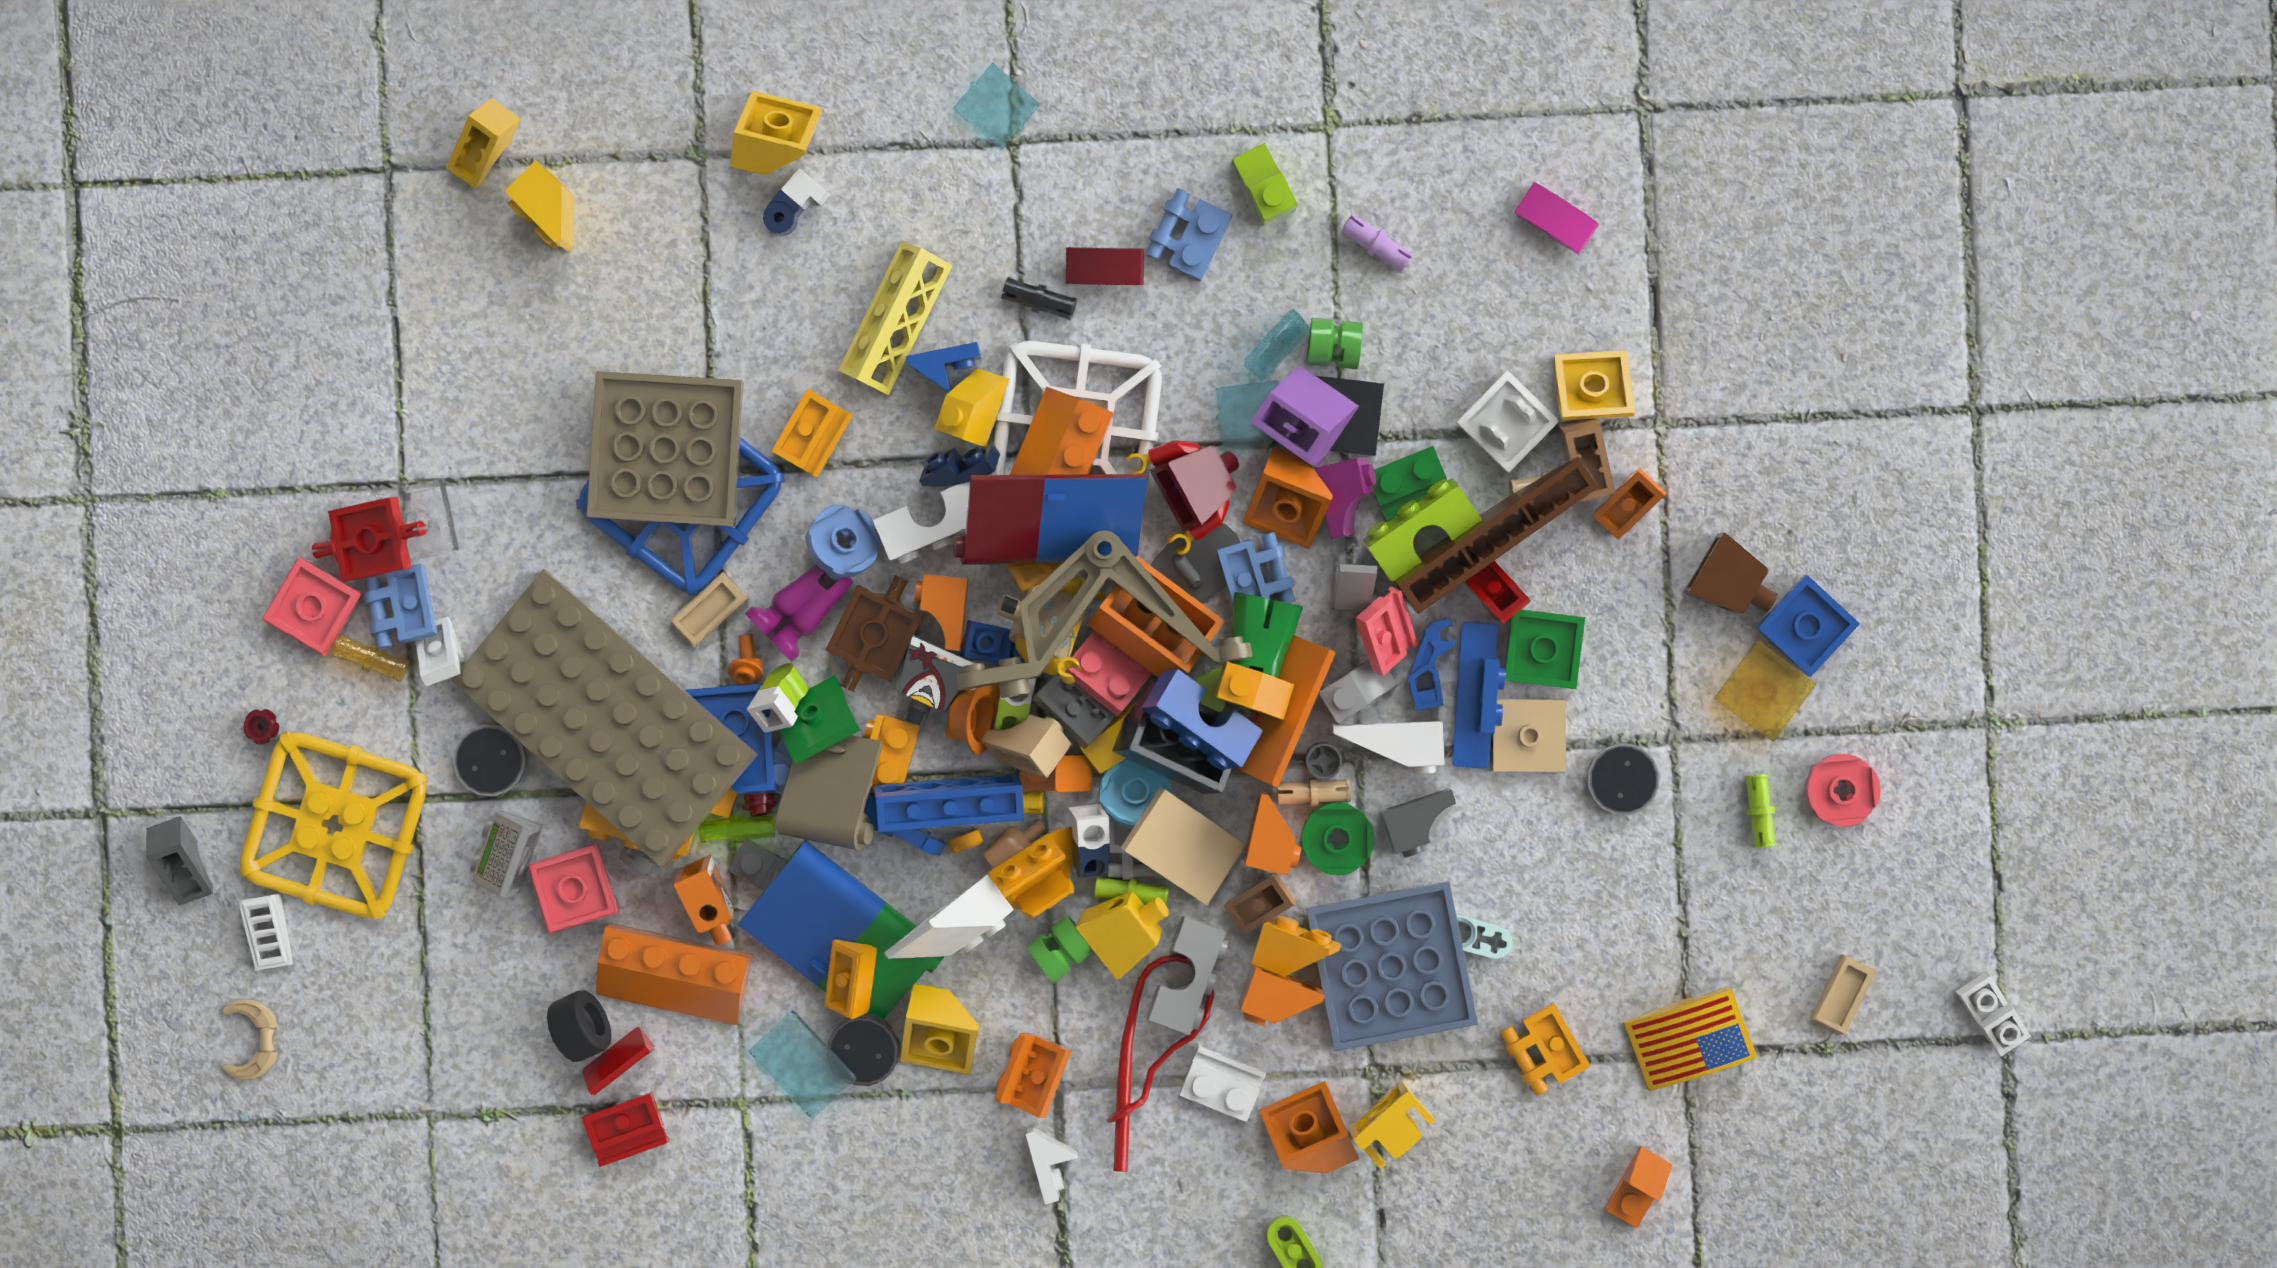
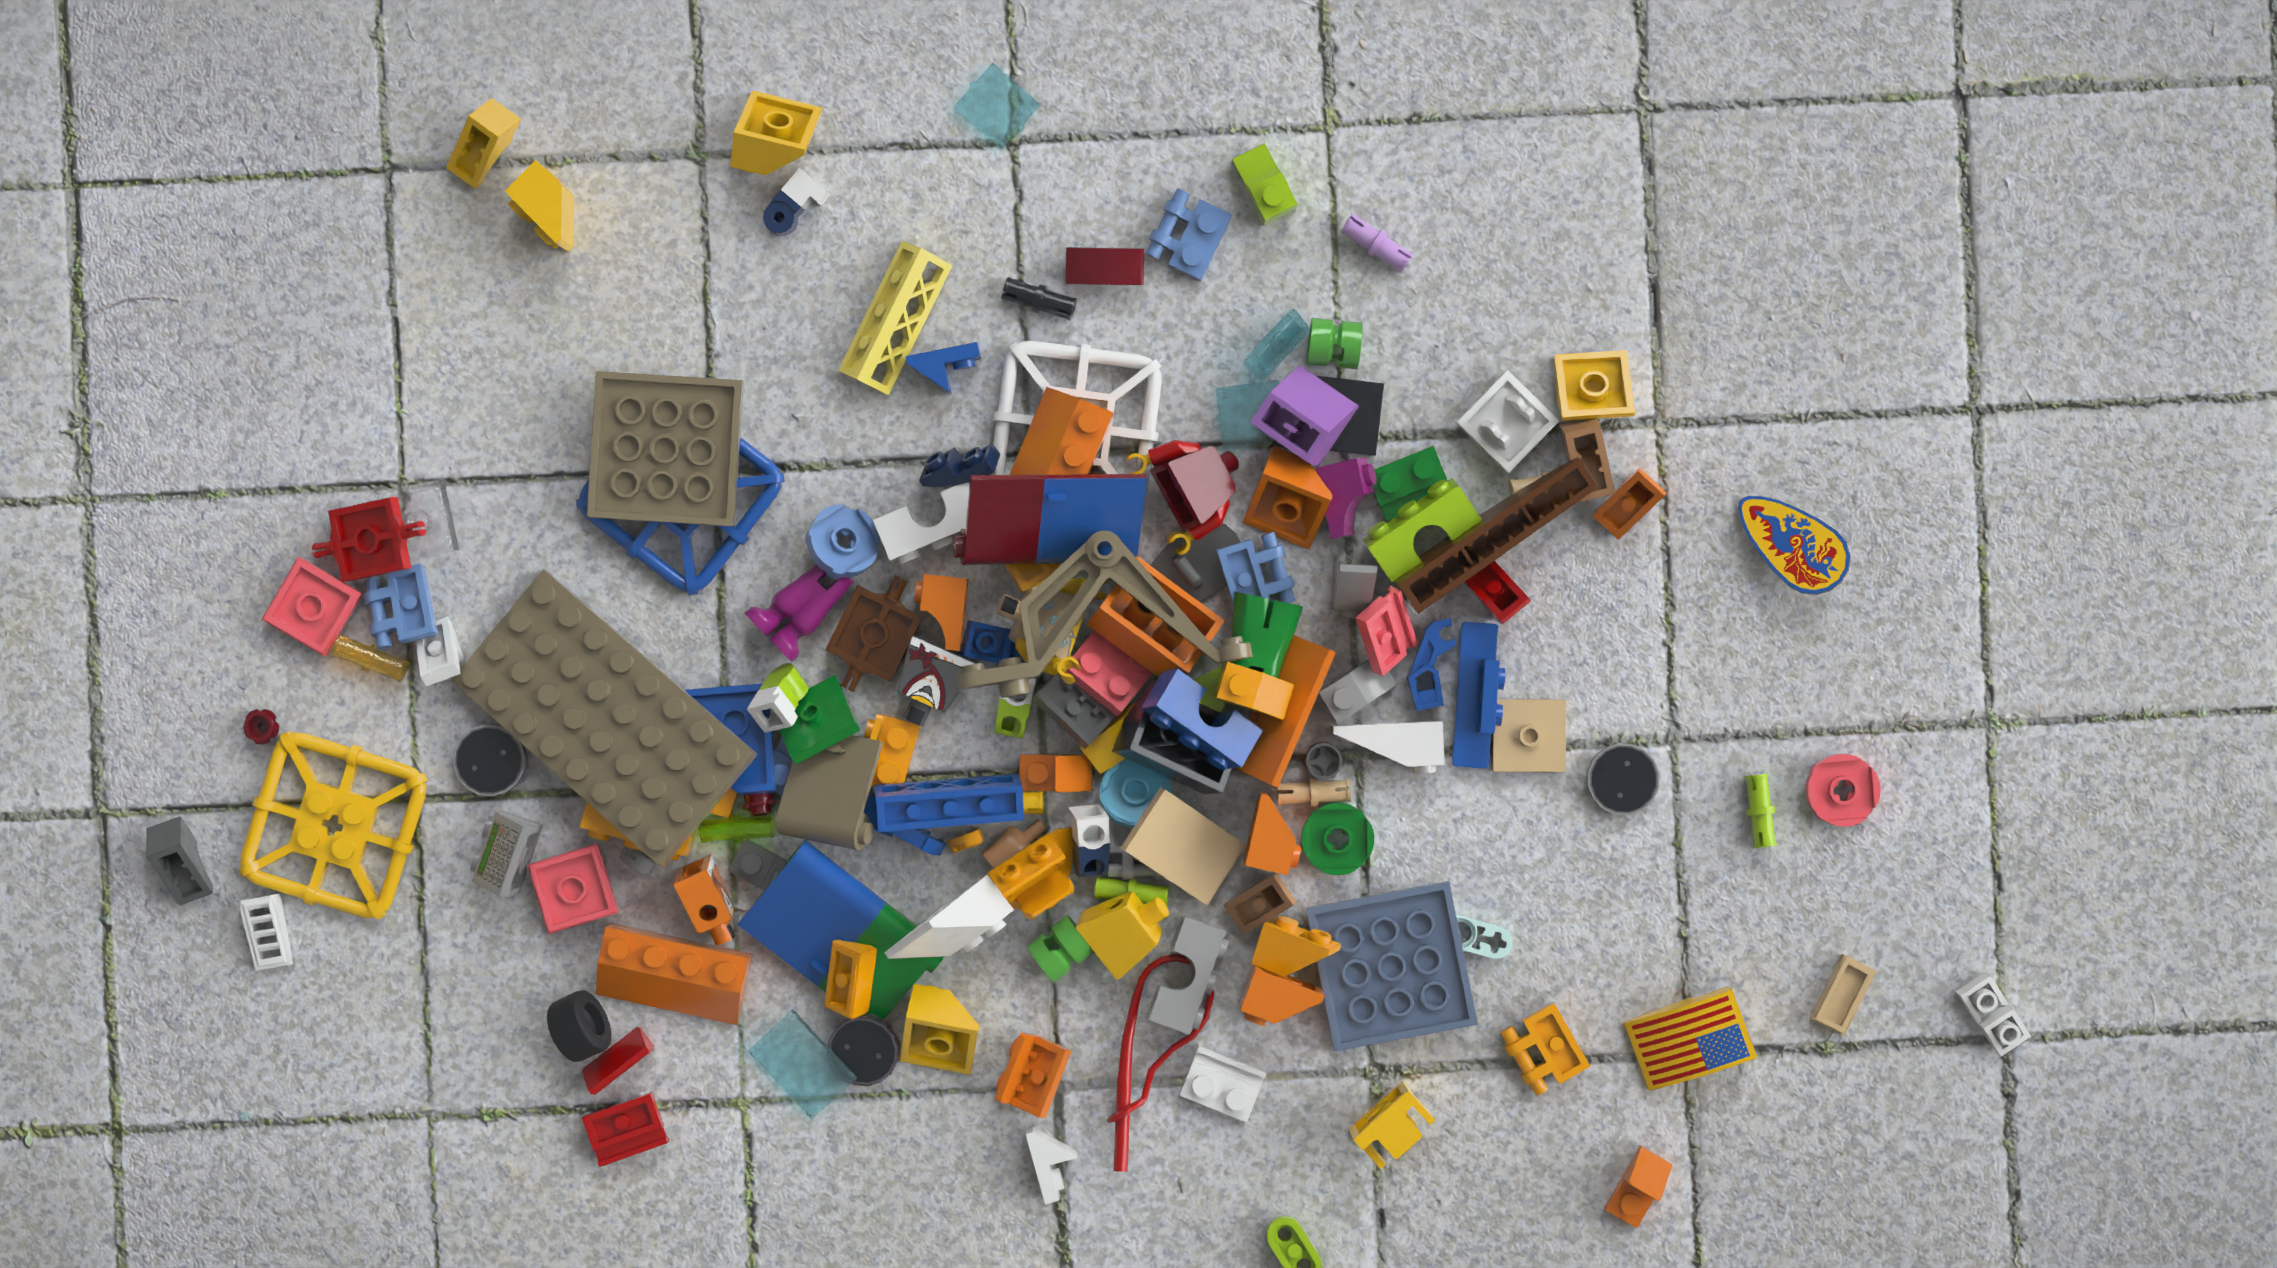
tan piece [222,999,278,1080] -> none
tan tile [670,572,748,648] -> none
orange plate [727,634,764,685] -> none
light orange plate [772,388,854,478] -> none
yellow slope [934,368,1010,447] -> none
orange piece [946,684,1000,755] -> none
tan arch [981,715,1072,778] -> none
orange slope [1259,1081,1359,1174] -> none
dark grey arch [1380,788,1456,858] -> none
green plate [1504,609,1586,689] -> none
dark pink slope [1514,182,1599,255] -> none
reddish brown torso [1683,532,1778,614] -> none
clear yellow plate [1713,641,1817,742] -> none
blue plate [1755,574,1860,677] -> none
none -> shield [1738,496,1851,595]

